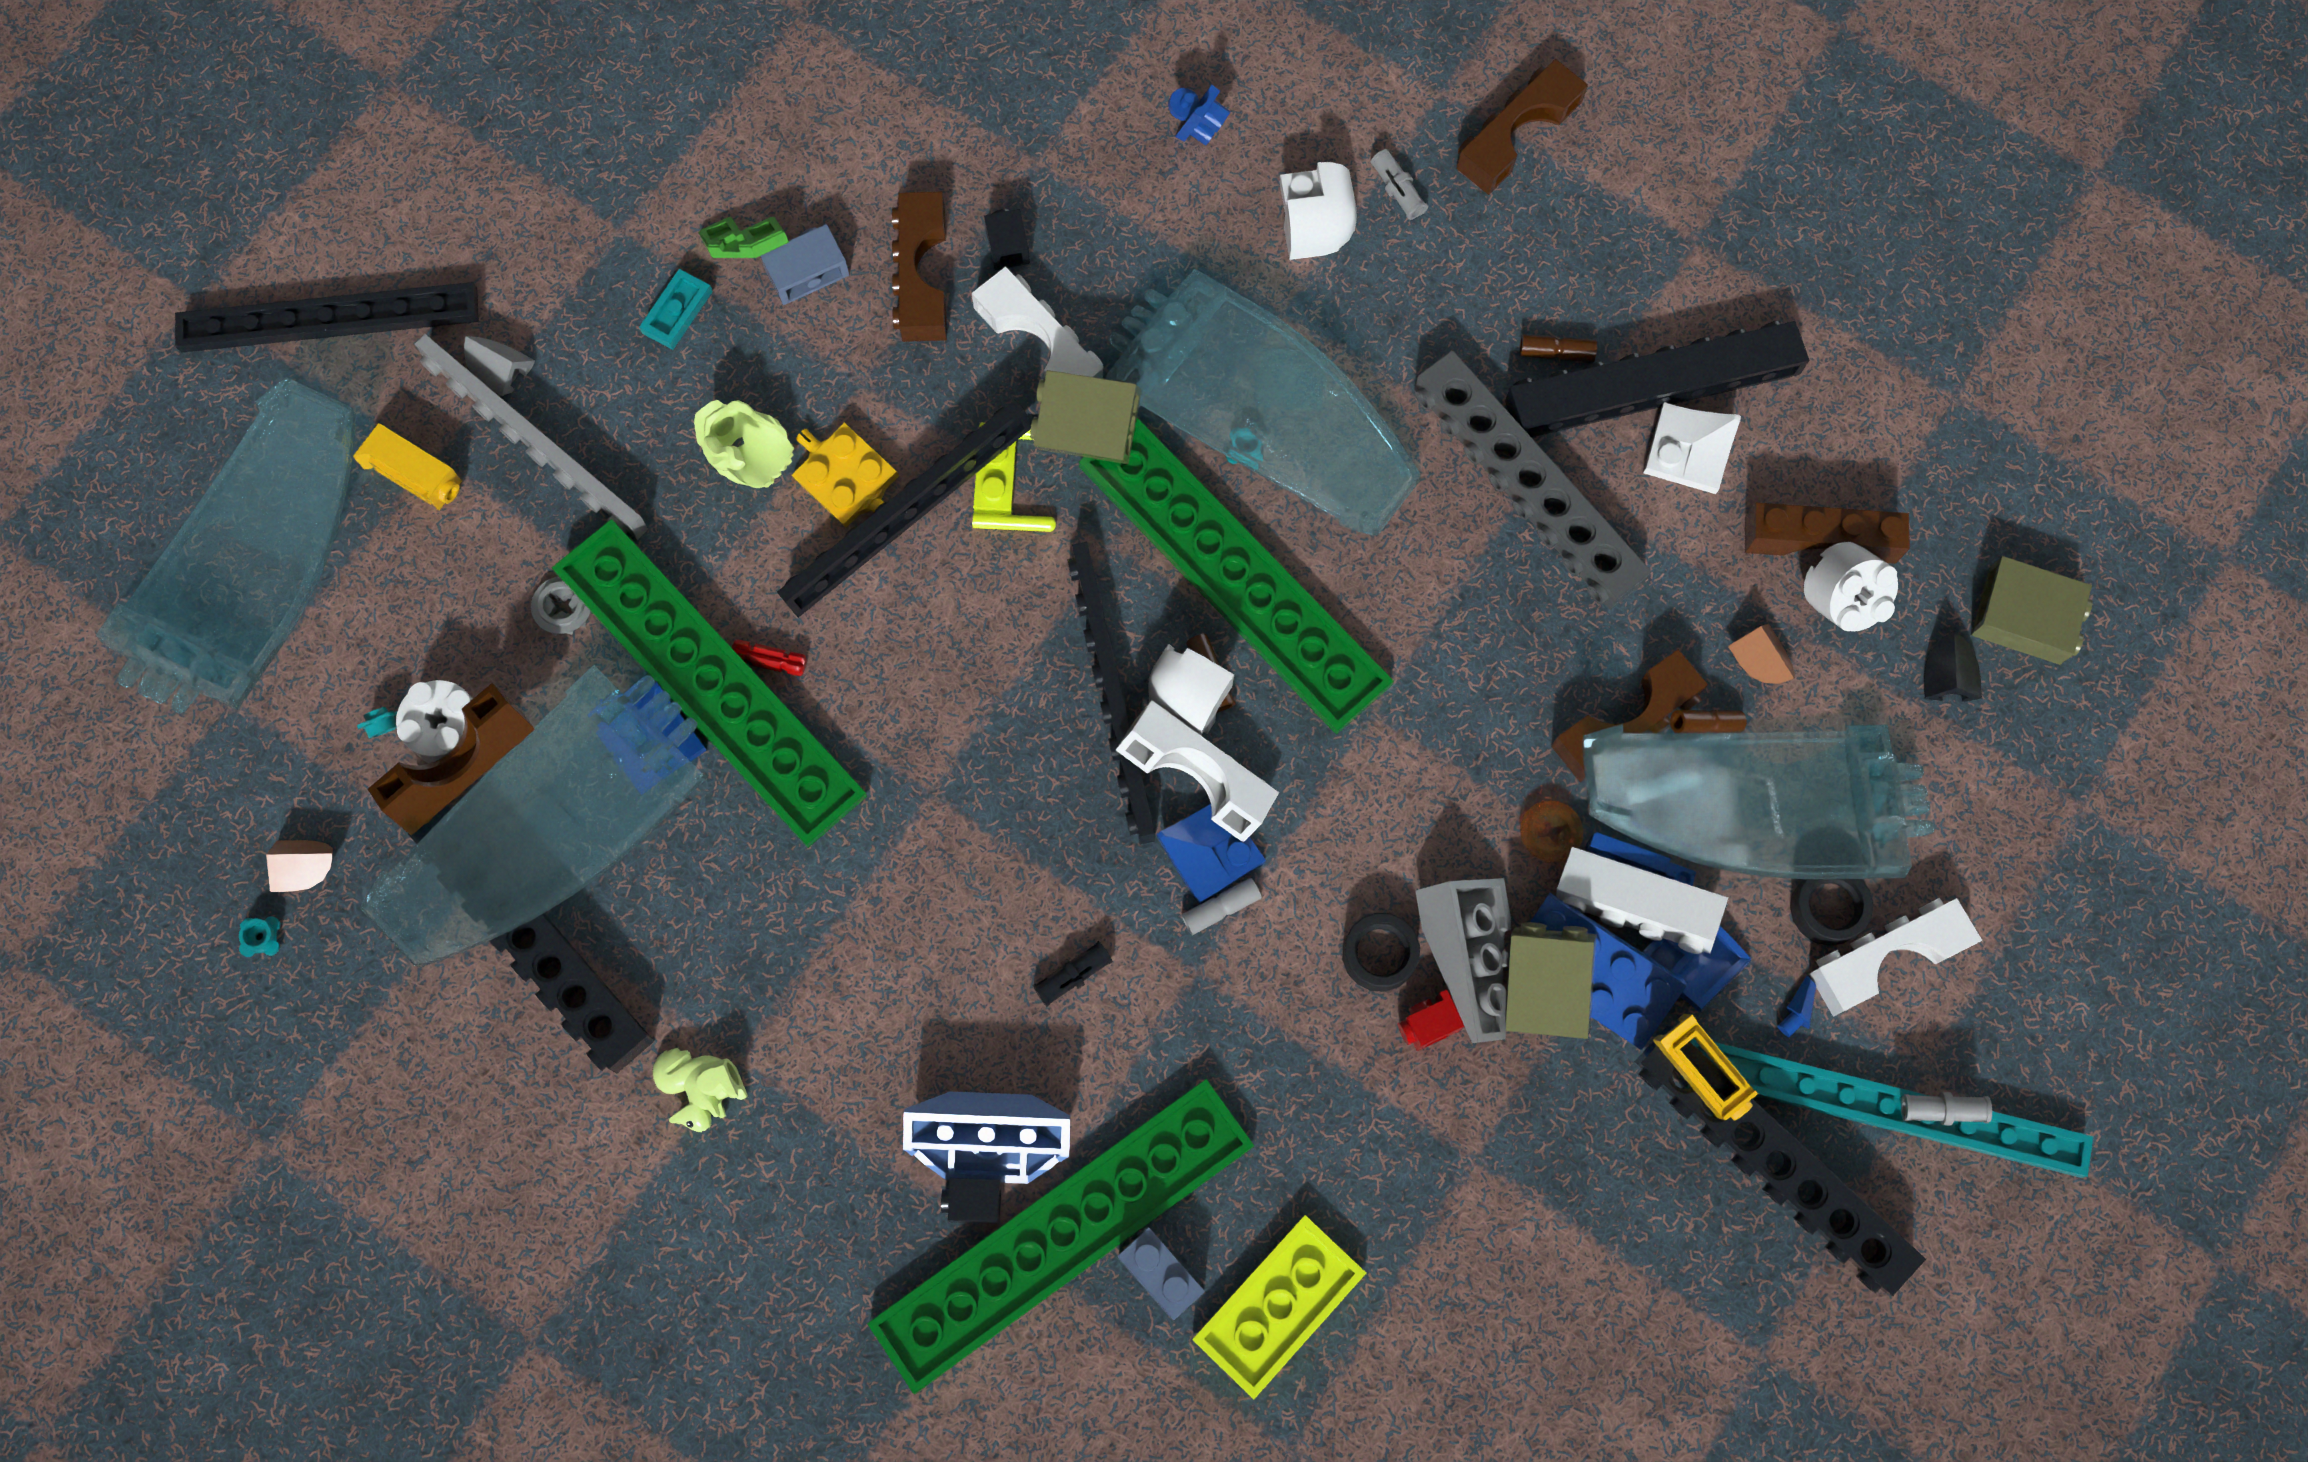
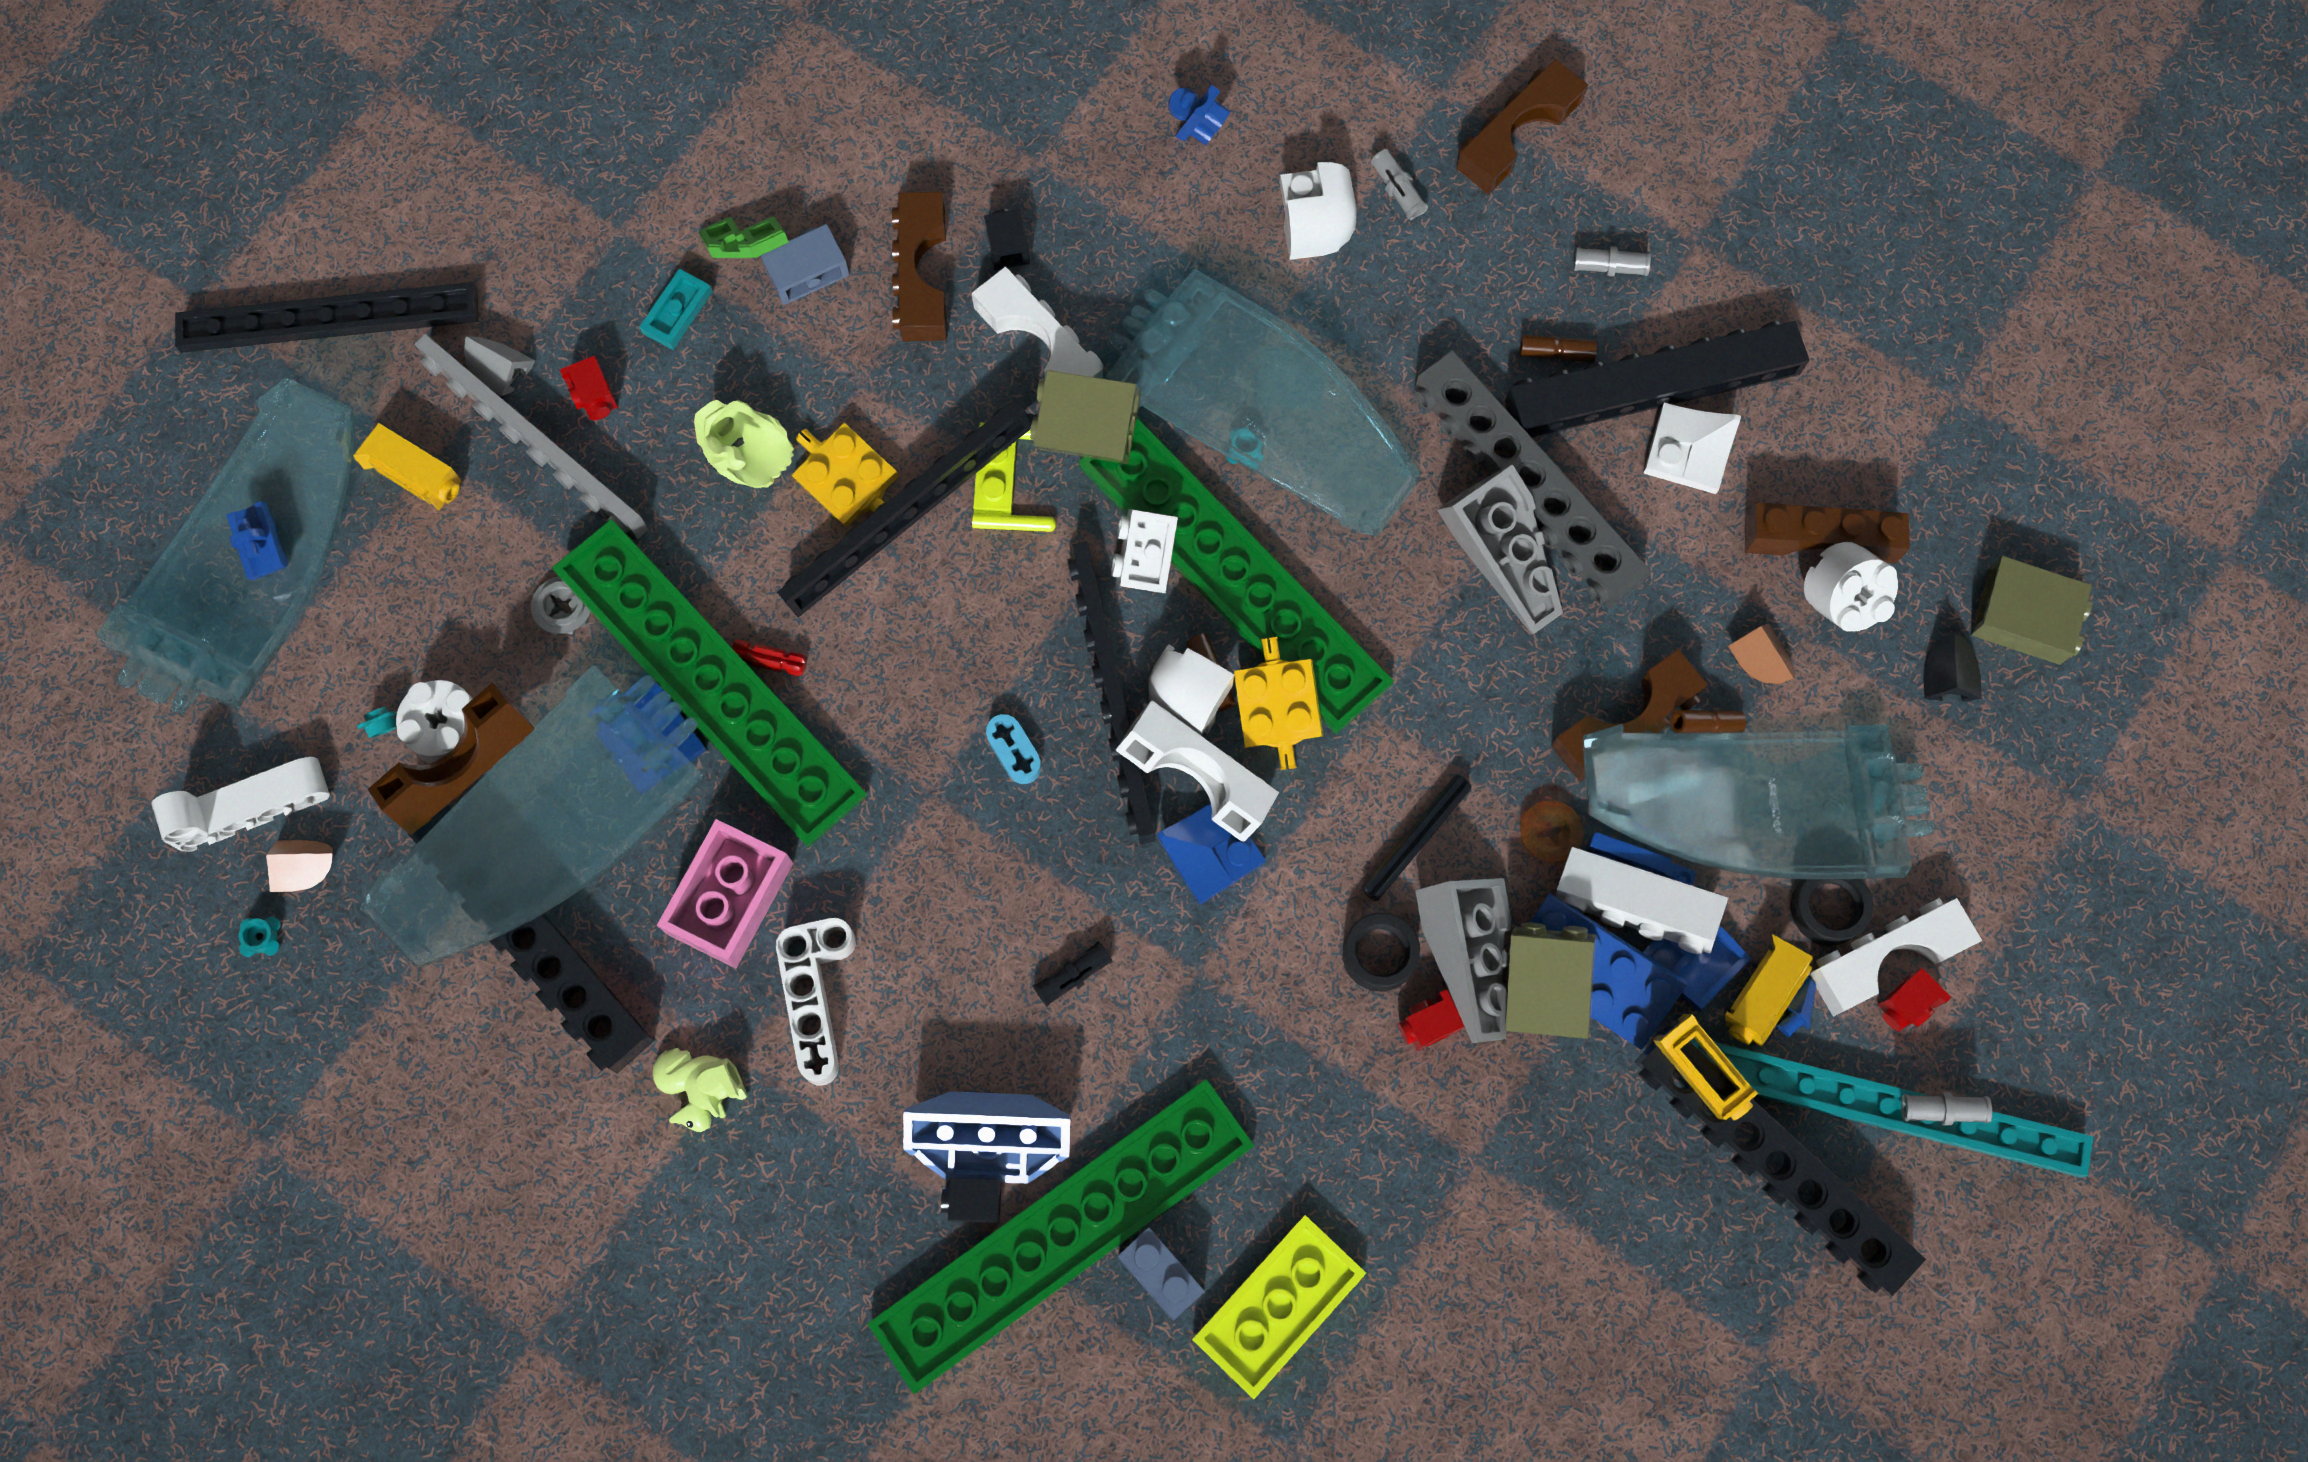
light grey piece [1181,878,1262,936] -> none
none -> white beam [151,757,330,851]
none -> blue hips [226,501,288,580]
none -> red brick [559,355,618,421]
none -> bright pink brick [657,819,793,969]
none -> white beam [776,918,856,1085]
none -> medium azure beam [986,714,1041,784]
none -> white bracket [1111,509,1178,593]
none -> yellow plate [1234,637,1324,770]
none -> black axle [1361,774,1472,901]
none -> light grey wedge [1437,464,1563,634]
none -> light grey pin [1574,247,1651,277]
none -> yellow window [1725,934,1813,1047]
none -> red brick [1878,968,1952,1032]

